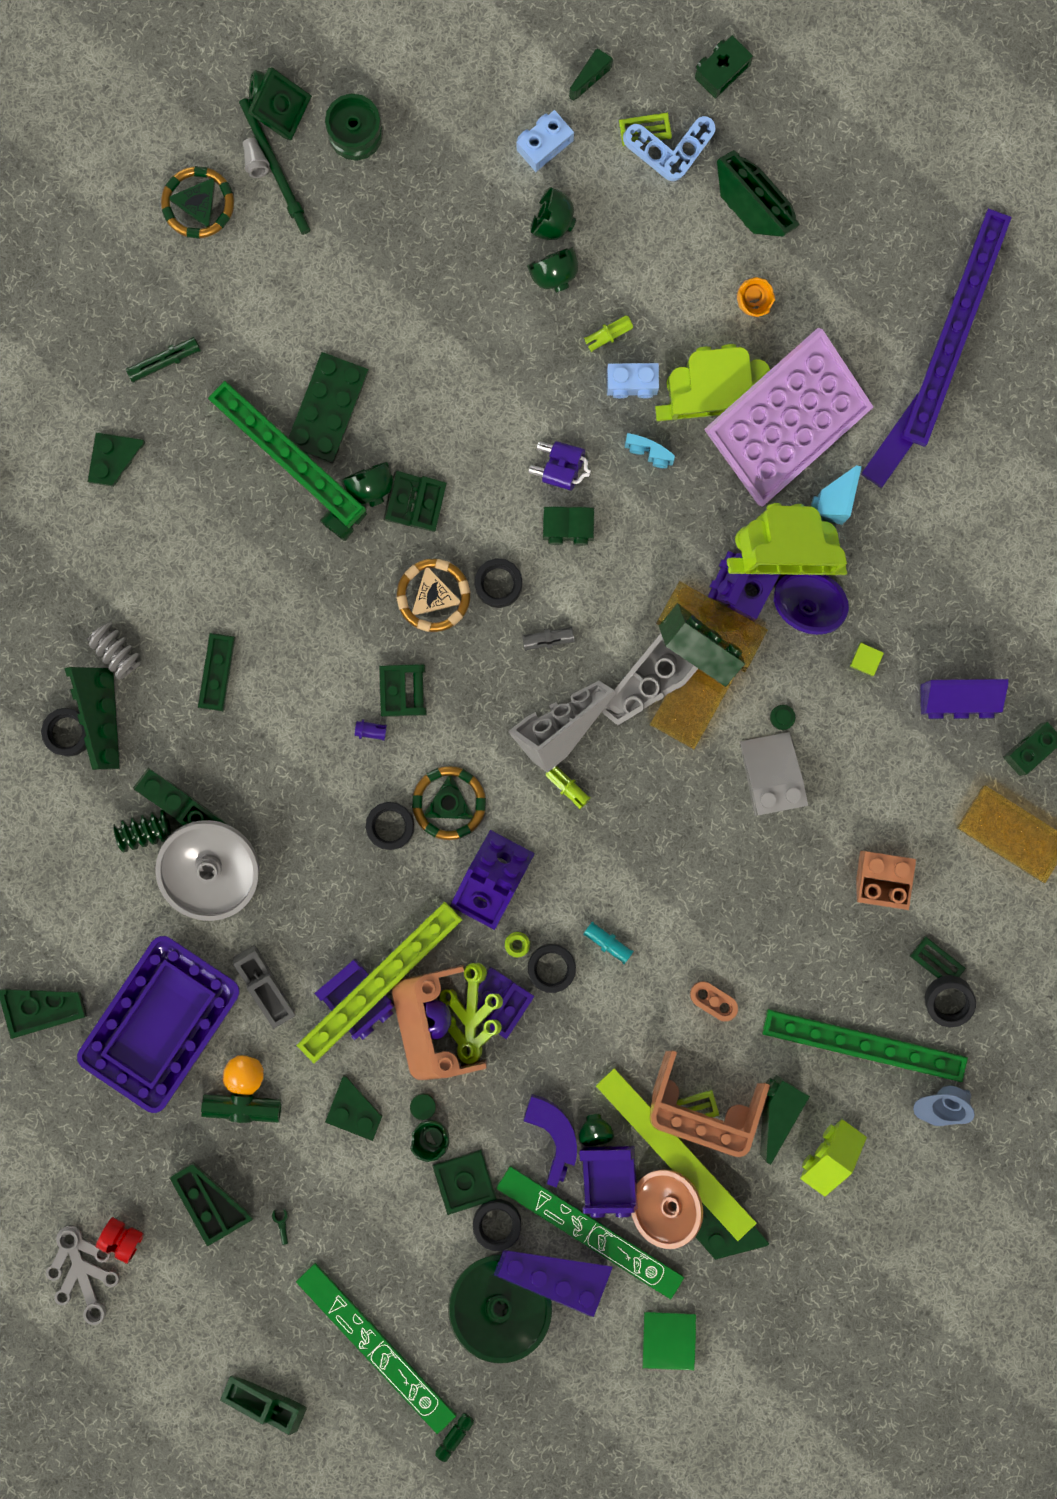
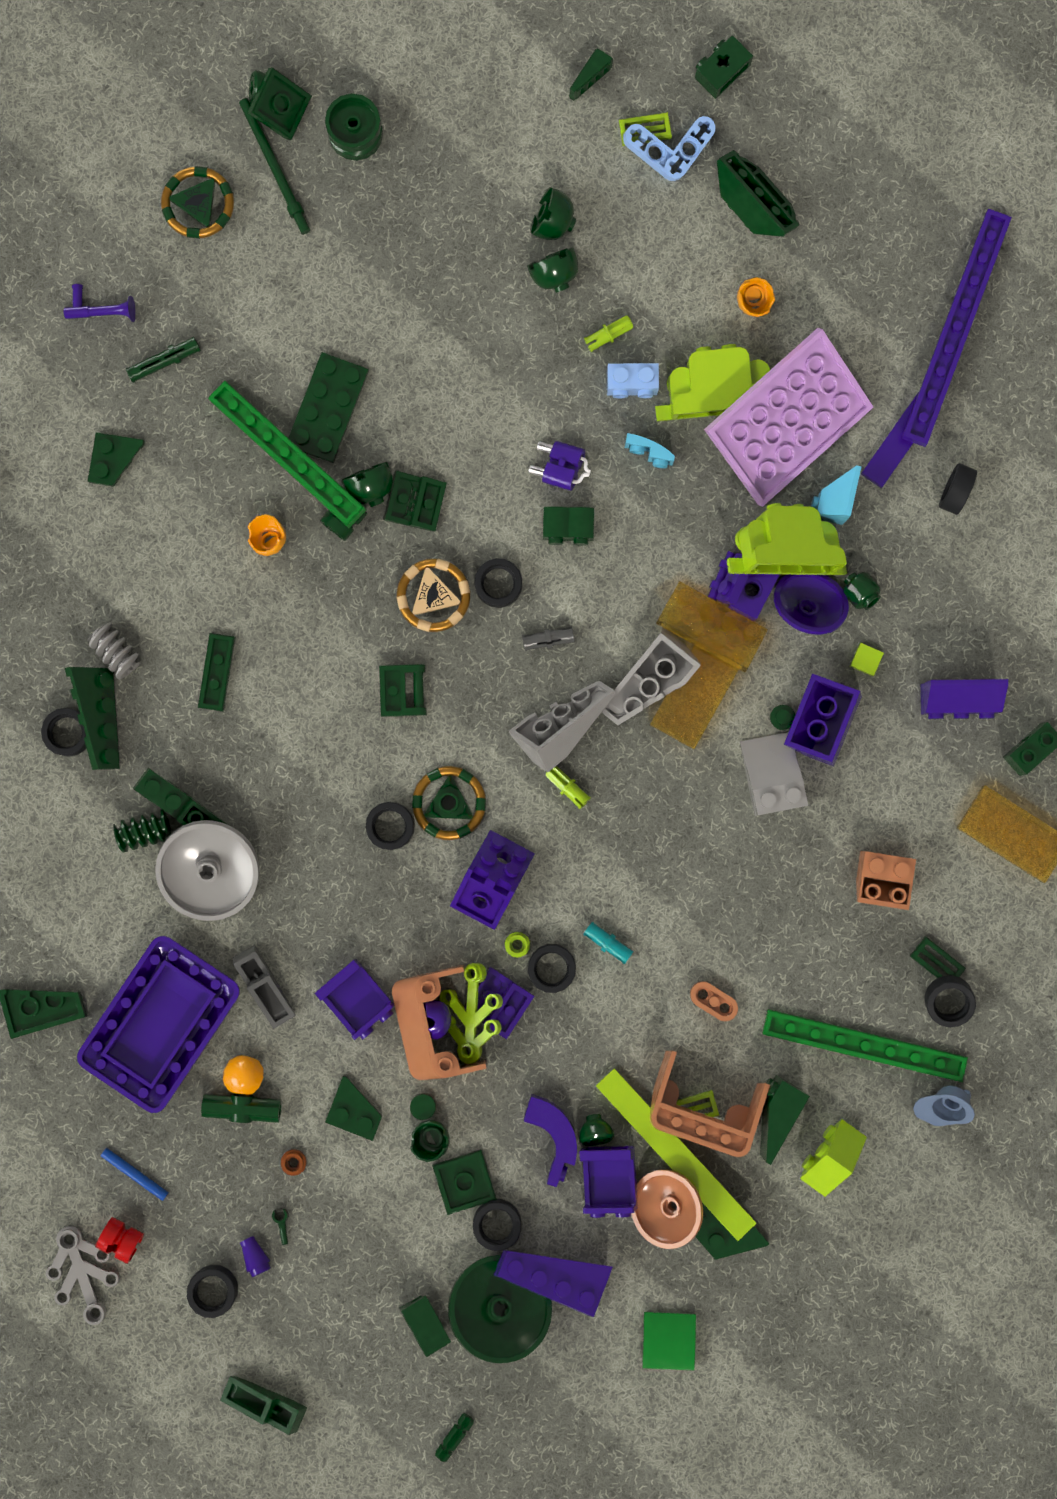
dark green wedge [169,1162,254,1247] -> none
light grey cone [242,138,269,178] -> none
lime tile [296,902,462,1064] -> none
green tile [296,1263,456,1434] -> none
dark purple pin [354,719,387,741] -> none
green tile [496,1166,684,1300] -> none
light blue brick [516,110,574,172] -> none
dark green wedge [659,603,745,687] -> none
none -> dark purple piece [63,284,136,322]
none -> blue bar [101,1148,169,1201]
none -> black tyre [186,1265,238,1318]
none -> dark purple cone [240,1236,271,1278]
none -> light orange hair [248,514,286,556]
none -> dark orange plate [281,1149,307,1176]
none -> dark green hinge [399,1295,451,1357]
none -> dark purple slope [784,674,862,767]
none -> dark green head [843,572,881,610]
none -> black tyre [939,463,977,515]

